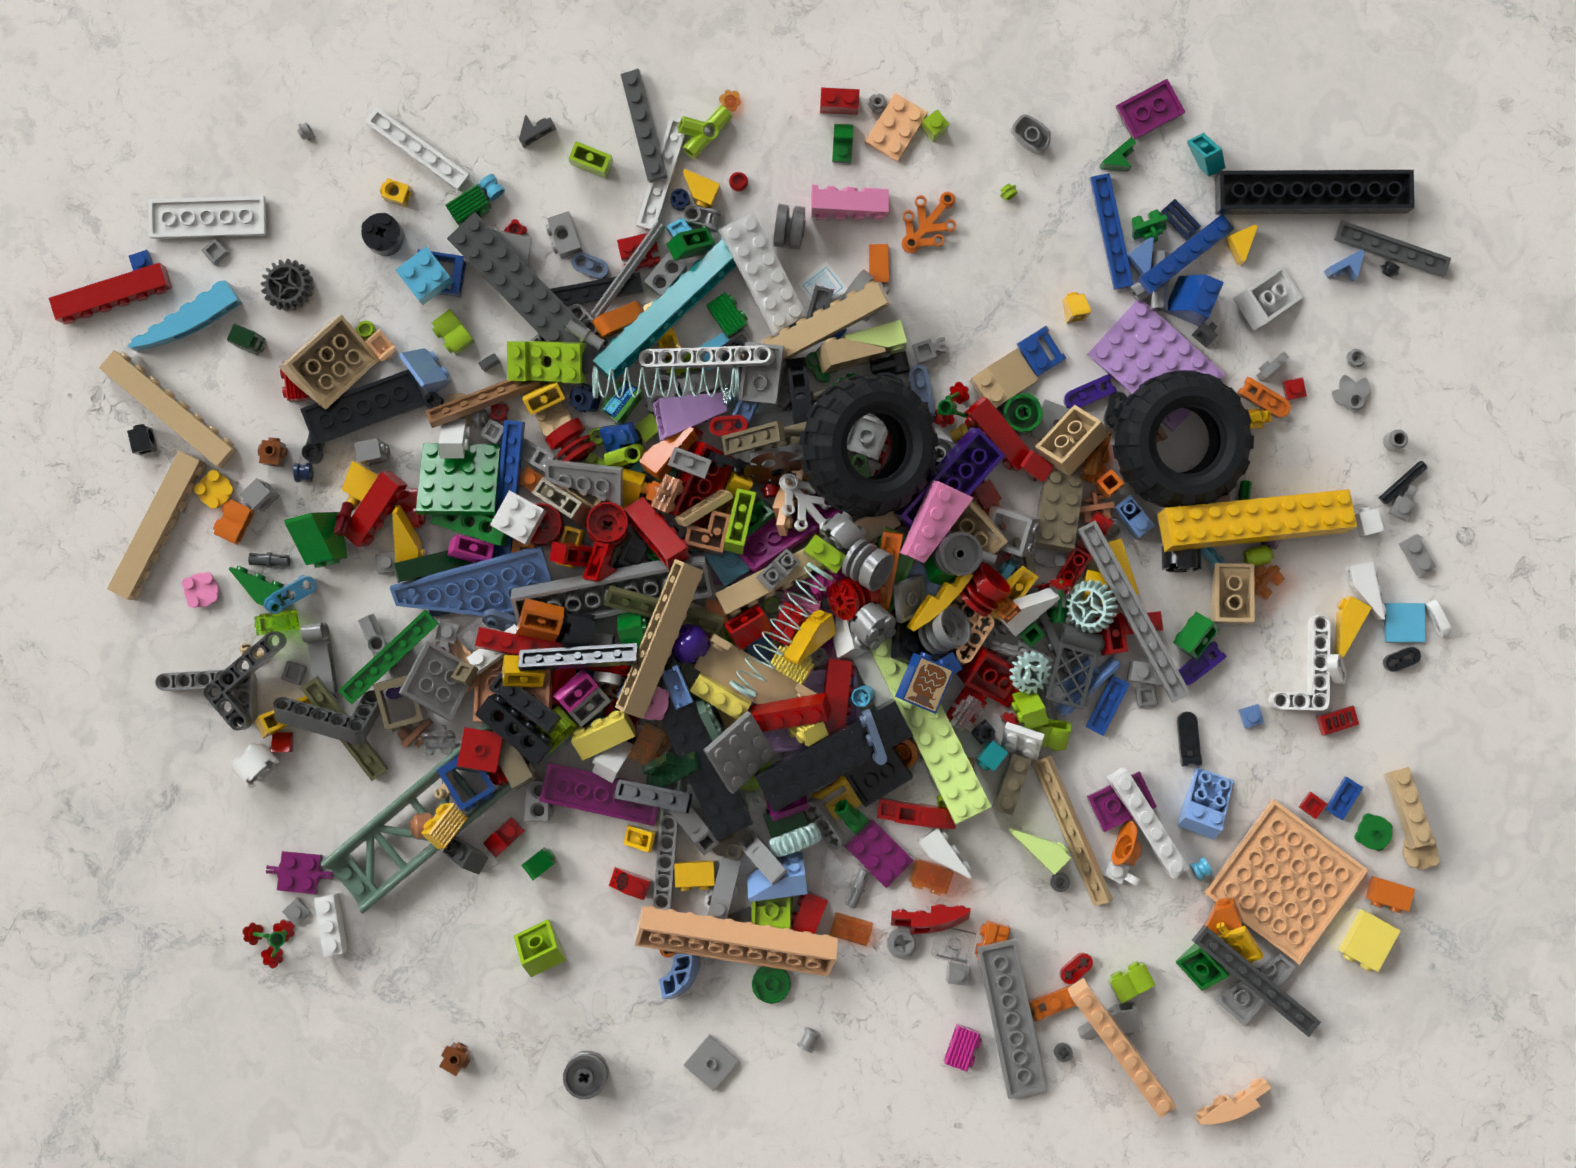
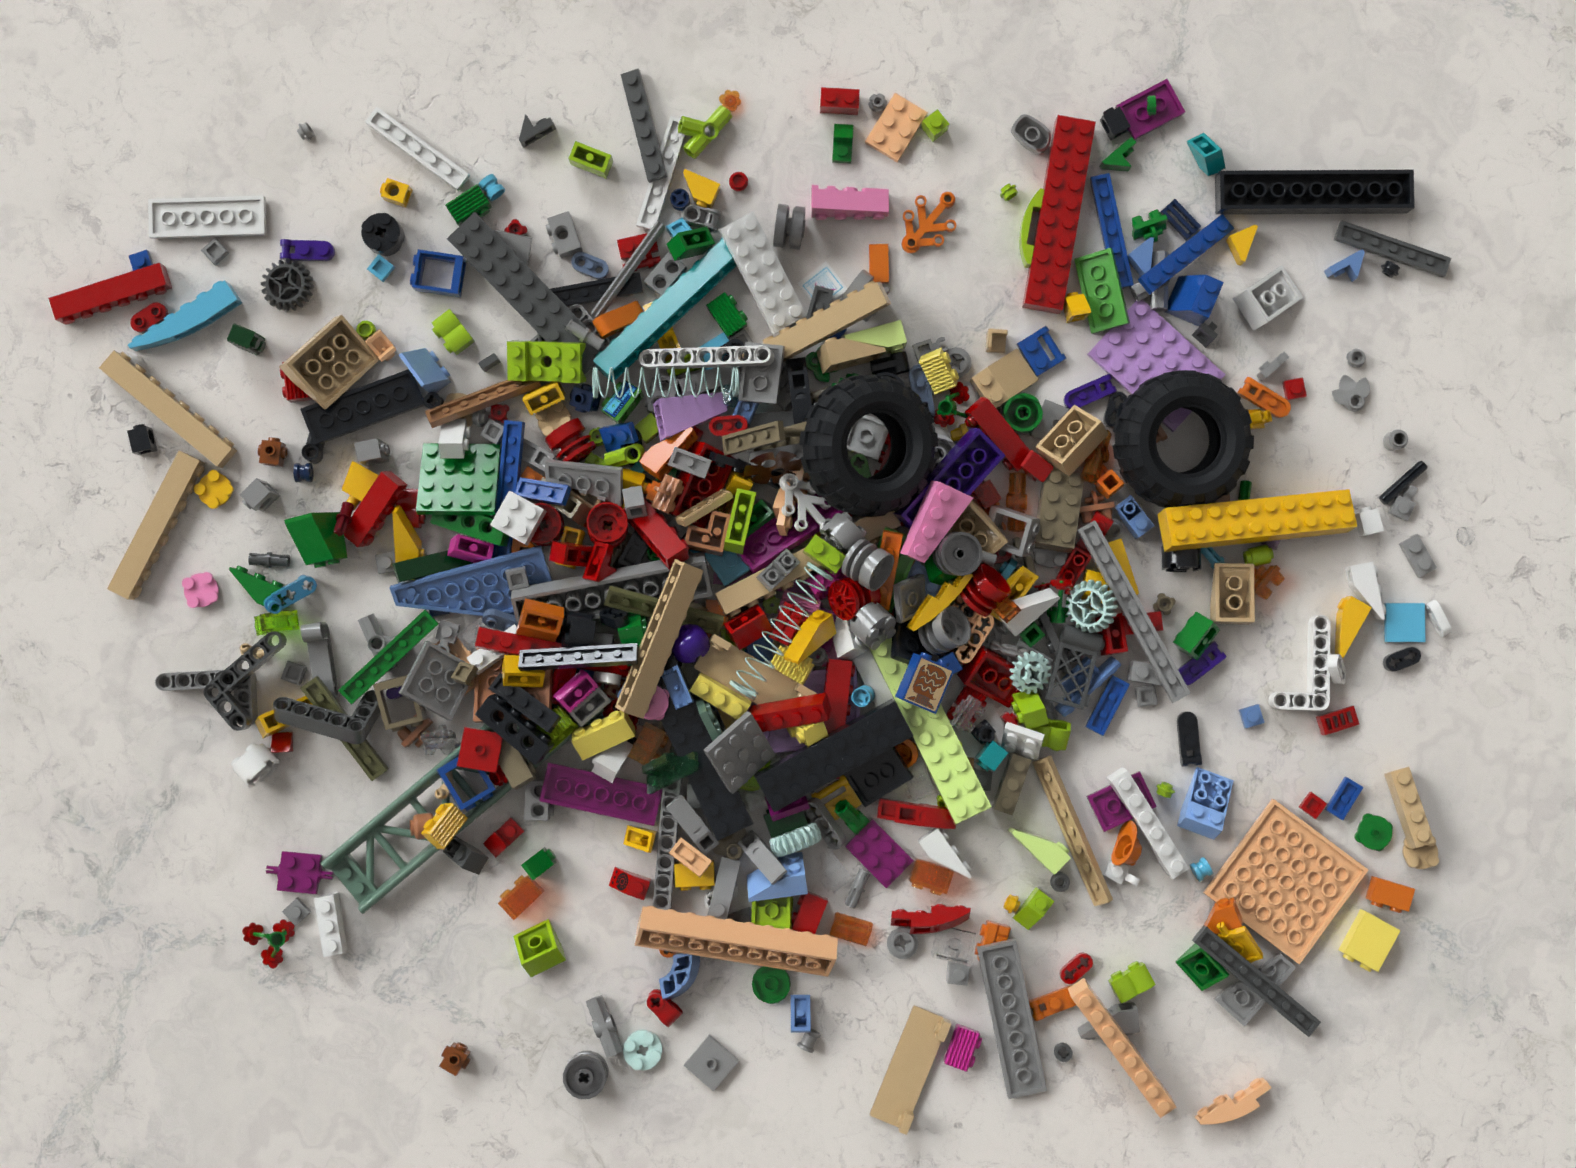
orange brick [213,499,255,545] -> none
medium azure brick [396,246,454,305] -> none
black plate [614,779,693,814] -> none
red plate [761,483,780,498] -> none
sand blue plate [859,709,887,765] -> none
none -> red plate [130,302,168,333]
none -> dark purple plate [280,239,335,261]
none -> medium azure plate [367,254,395,282]
none -> clear orange brick [498,875,544,920]
none -> light grey plate [505,566,529,590]
none -> plate [515,477,572,506]
none -> light grey piece [586,995,623,1057]
none -> black beam [599,608,630,628]
none -> light grey brick [622,486,647,519]
none -> light aqua plate [623,1029,663,1070]
none -> red piece [647,989,683,1027]
none -> light nougat plate [669,838,712,877]
none -> medium blue slope [791,995,811,1033]
none -> tan bracket [870,1005,951,1135]
none -> light yellow brick [919,347,959,395]
none -> light grey gear [946,347,971,378]
none -> dark grey plate [974,769,993,791]
none -> tan panel [985,329,1008,353]
none -> yellow plate [1003,894,1020,913]
none -> clear orange piece [1006,472,1027,532]
none -> lime slope [1012,887,1055,930]
none -> lime slope [1019,188,1044,268]
none -> red brick [1022,115,1096,314]
none -> bright green plate [1074,248,1130,334]
none -> black brick [1100,107,1131,141]
none -> green tile [1147,95,1156,116]
none -> dark tan plate [1153,593,1176,615]
none -> lime plate [1156,782,1175,798]

